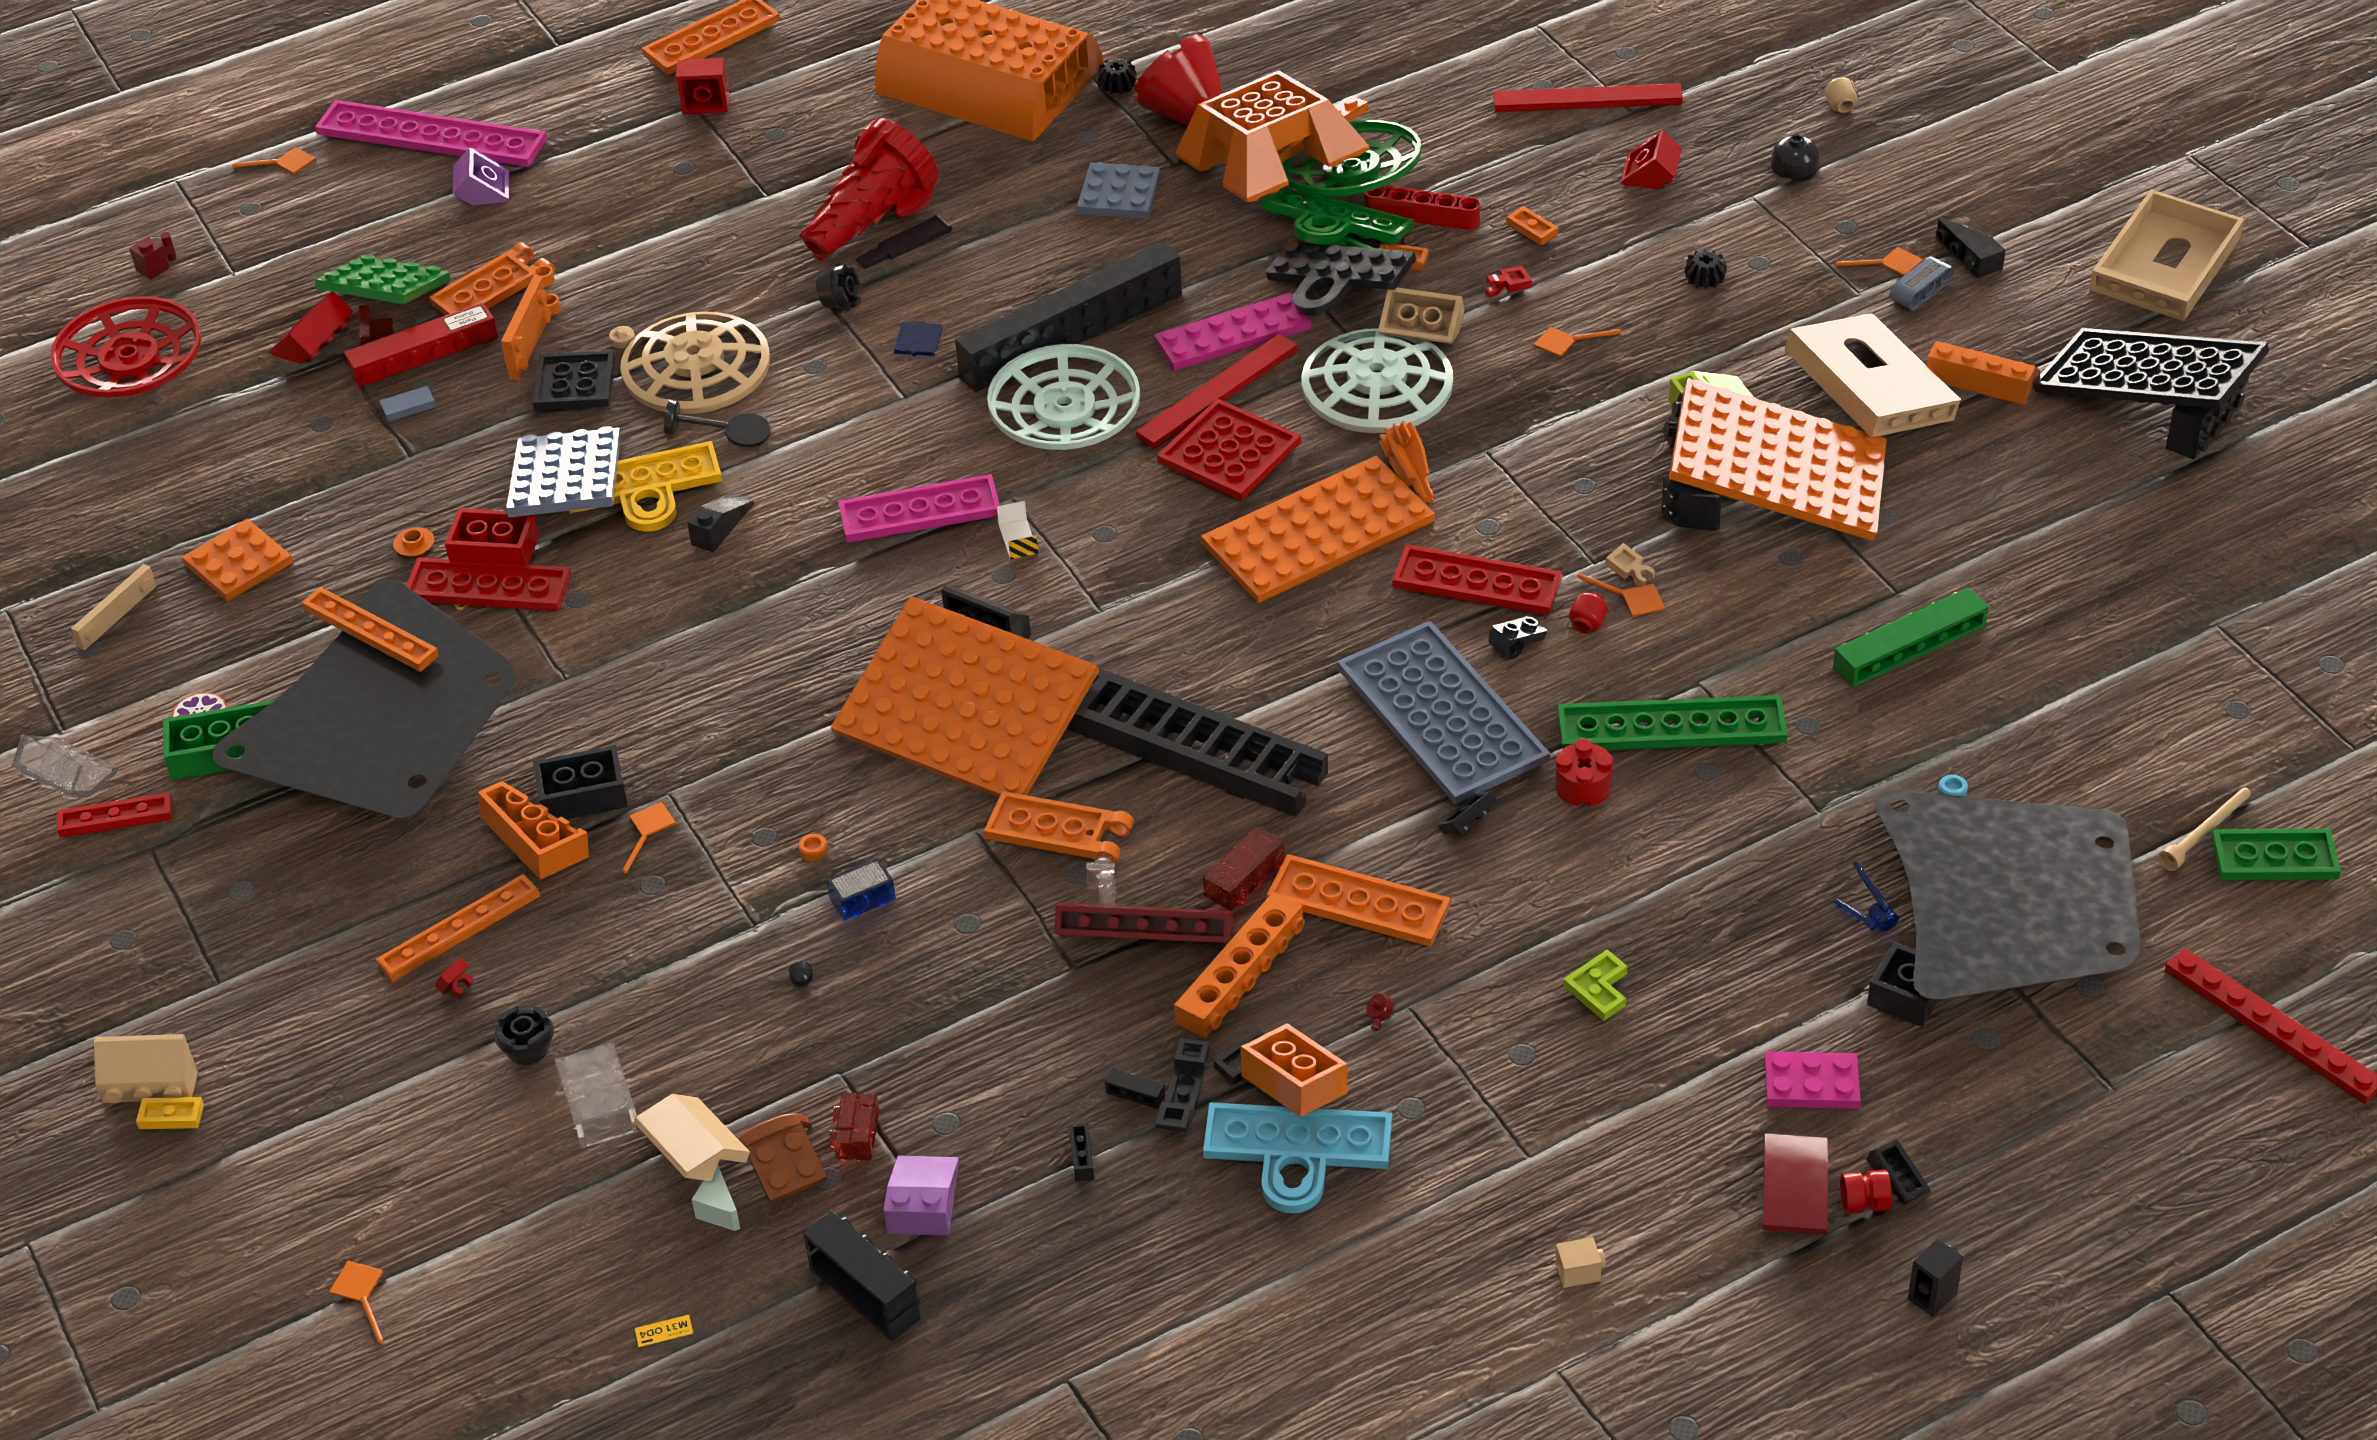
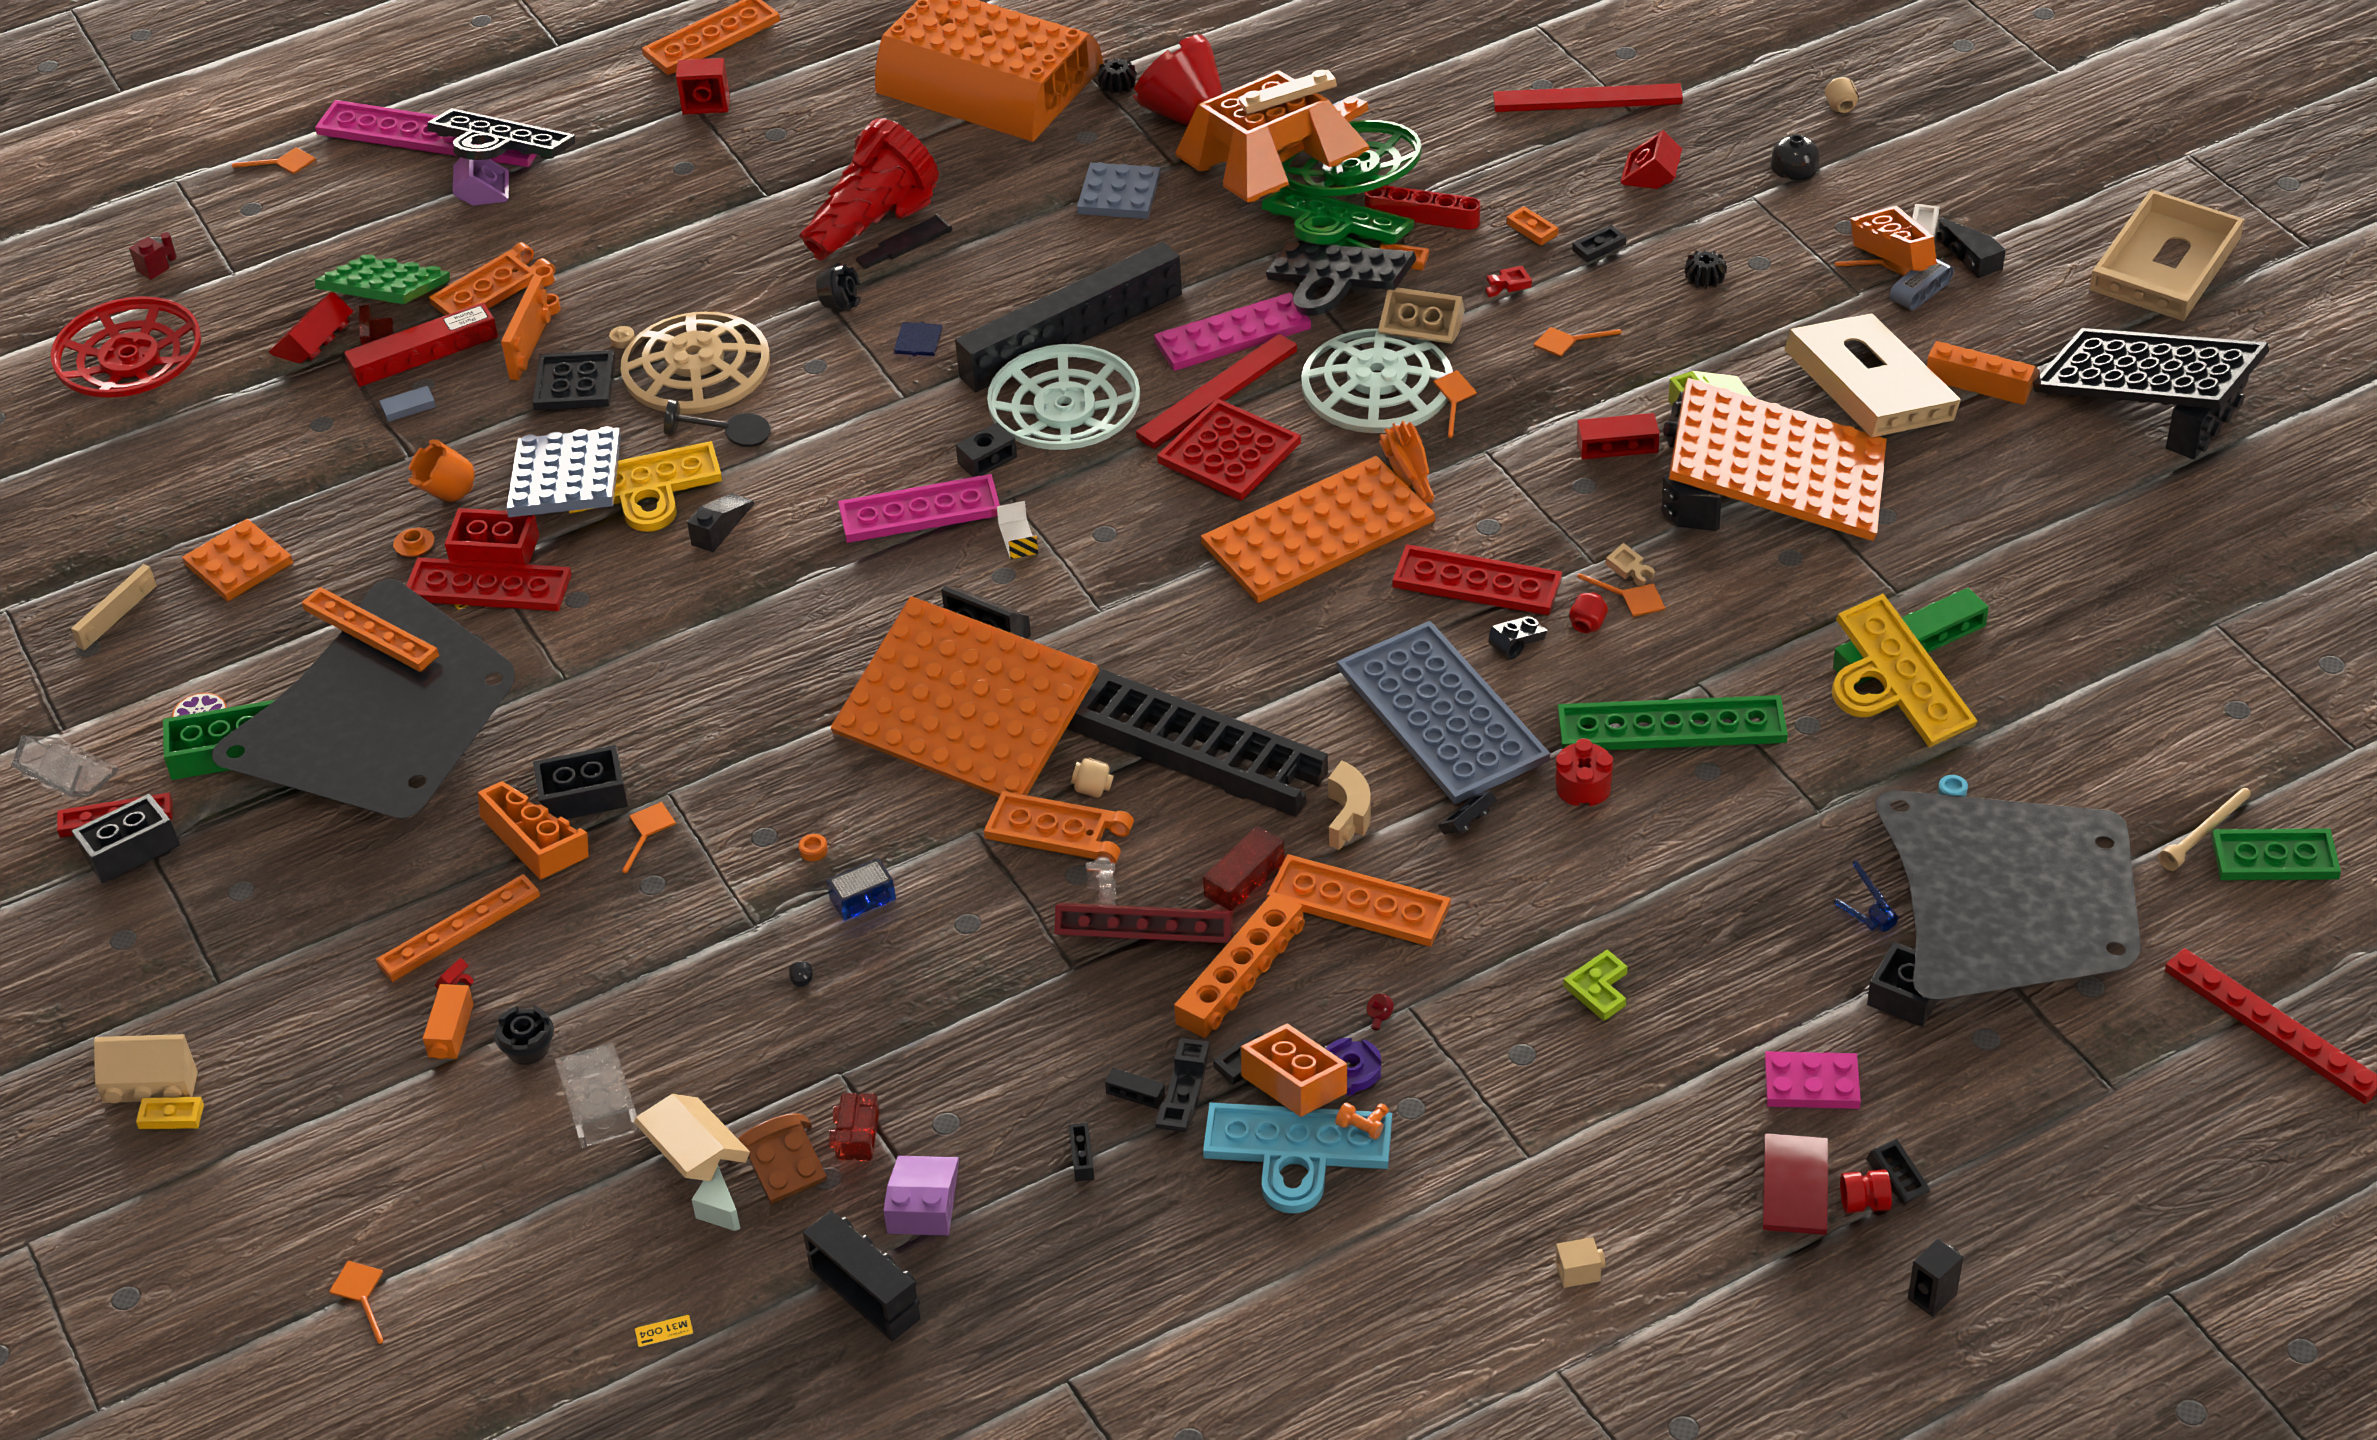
none -> black slope [72,793,180,883]
none -> orange cylinder [409,440,475,502]
none -> orange brick [423,984,474,1059]
none -> black plate [427,108,575,160]
none -> black brick [955,422,1017,477]
none -> tan head [1071,758,1114,798]
none -> tan plate [1238,70,1337,114]
none -> dark purple plate [1326,1038,1381,1095]
none -> tan arch [1328,761,1371,850]
none -> orange piece [1335,1102,1389,1140]
none -> orange piece [1433,370,1477,438]
none -> black plate [1572,225,1626,263]
none -> red brick [1577,413,1660,460]
none -> yellow plate [1832,593,1977,748]
none -> orange wedge [1850,206,1937,271]
none -> white tile [1912,204,1940,238]

